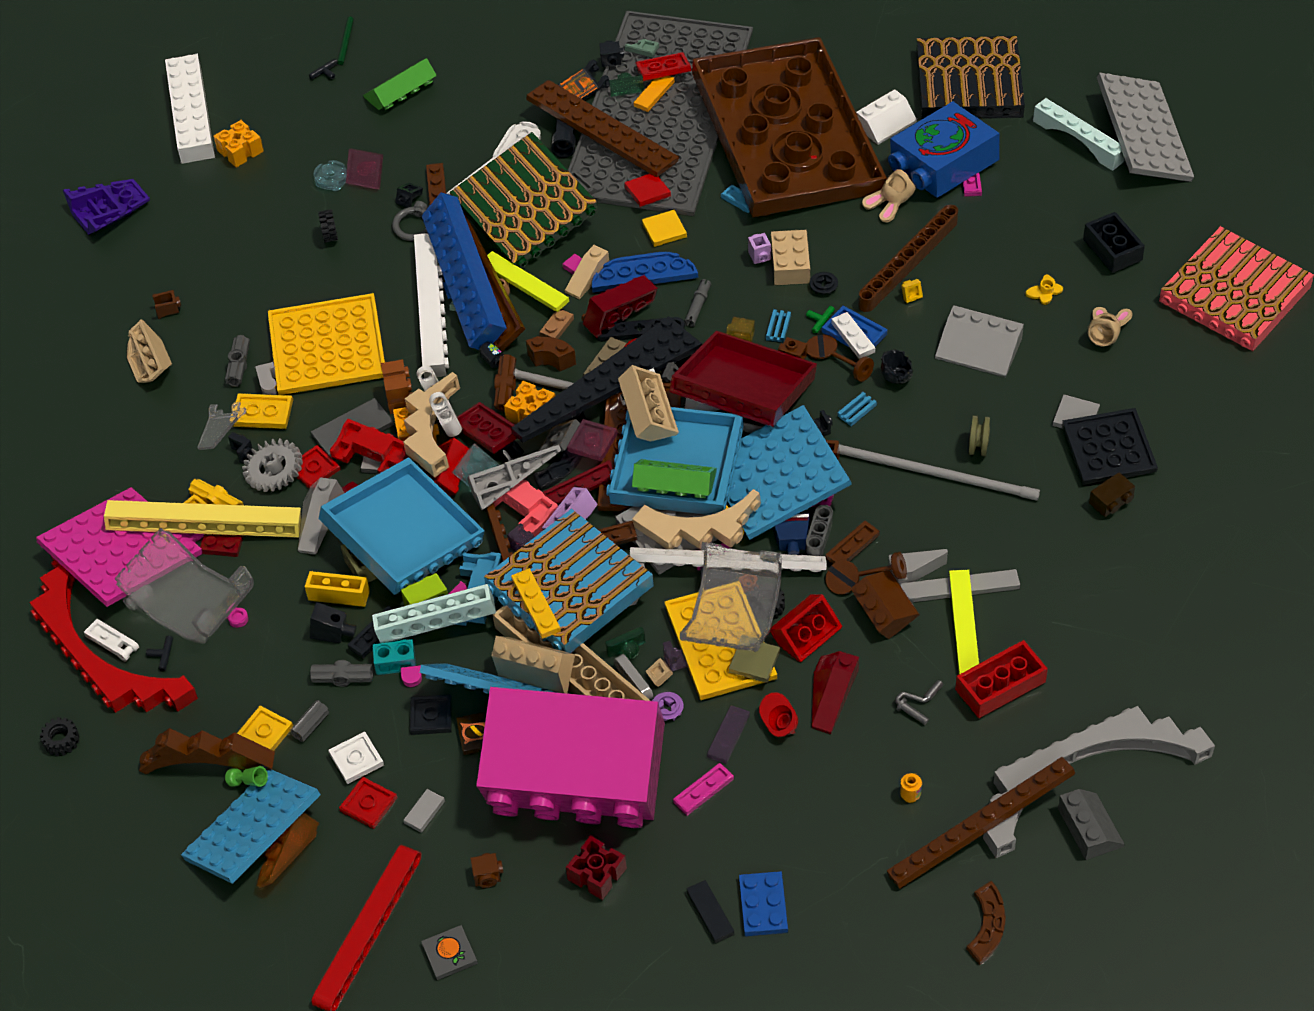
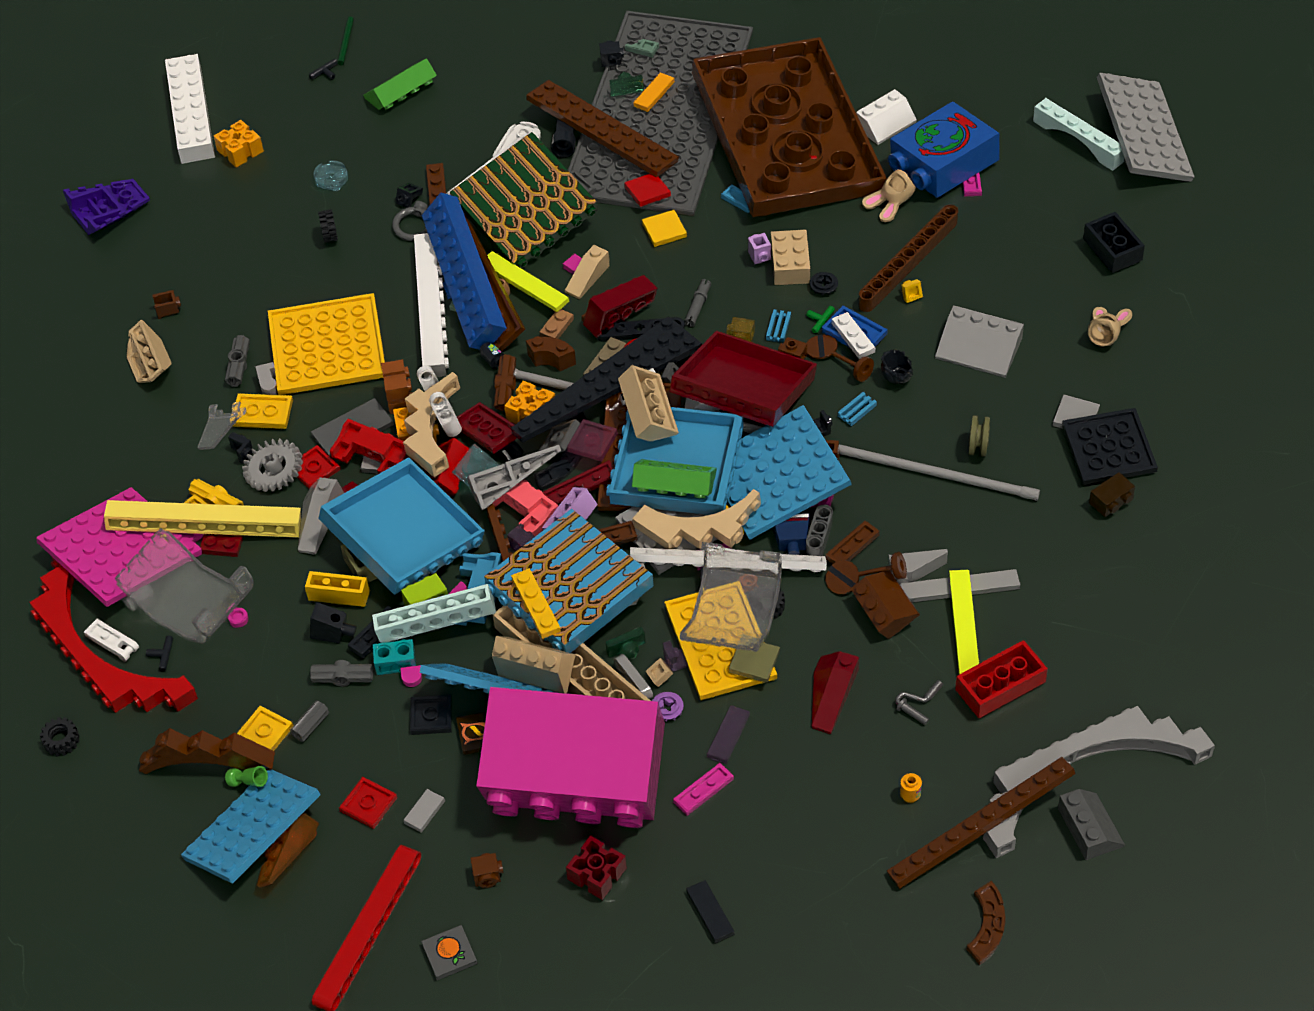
white plate [328,732,384,784] -> none
clear pink tile [346,148,383,189] -> none
flag [558,60,611,100] -> none
blue plate [592,252,698,292] -> none
red tile [635,52,691,81] -> none
blue plate [739,871,788,936] -> none
red piece [759,692,798,737] -> none
red slope [769,594,843,662] -> none
panel [916,36,1025,119] -> none
yellow animal [1025,274,1063,305] -> none
panel [1159,226,1314,351] -> none

